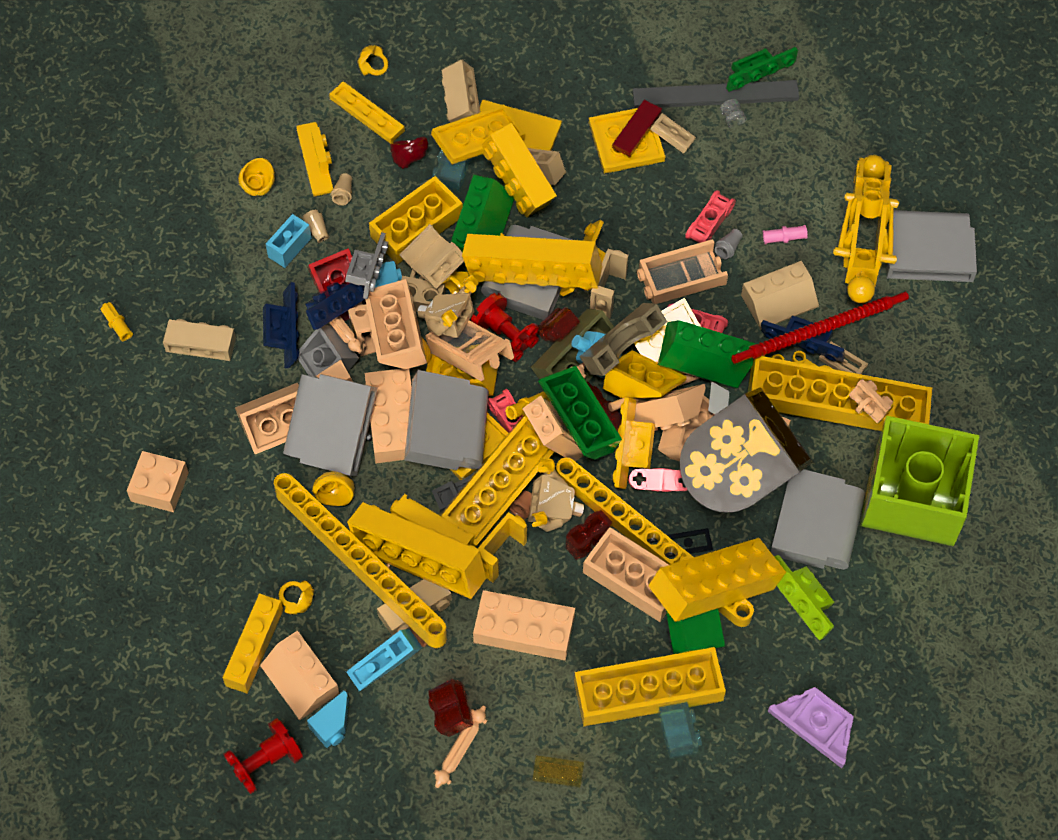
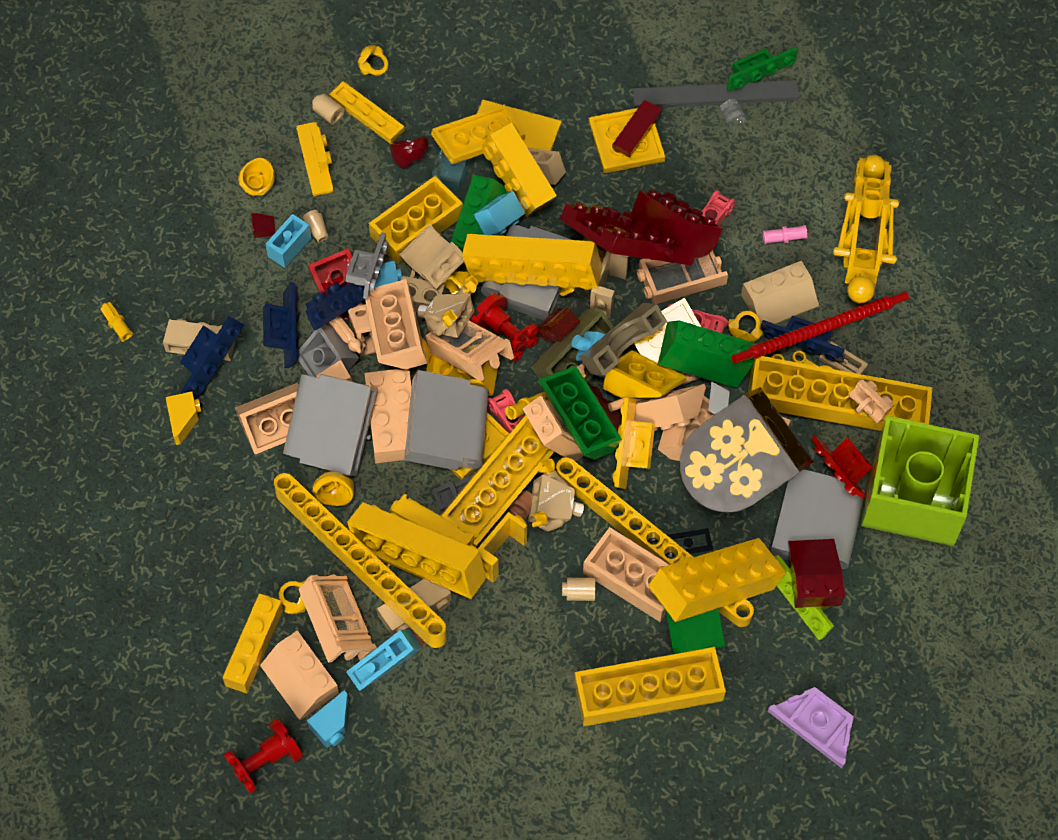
light nougat brick [127,451,189,512] -> none
tan cone [331,173,352,205] -> none
clear red brick [428,679,473,737] -> none
light nougat wheel [434,706,487,788] -> none
tan brick [442,59,480,123] -> none
light nougat brick [473,590,575,661] -> none
clear yellow tile [533,756,584,787] -> none
clear red brick [566,510,612,560] -> none
piece [628,468,688,492] -> none
tan tile [650,113,696,153] -> none
clear light blue brick [658,702,702,759] -> none
light grey cone [714,229,743,259] -> none
light grey piece [886,210,977,282] -> none
none -> yellow slope [166,392,202,445]
none -> dark blue bracket [180,316,244,399]
none -> dark red slope [251,213,275,238]
none -> light nougat door [299,575,377,662]
none -> tan brick [312,94,345,125]
none -> medium azure brick [474,191,525,236]
none -> dark red piece [560,189,723,266]
none -> tan brick [562,577,595,601]
none -> yellow piece [728,311,763,343]
none -> dark red slope [788,539,845,608]
none -> red bracket [811,435,873,499]

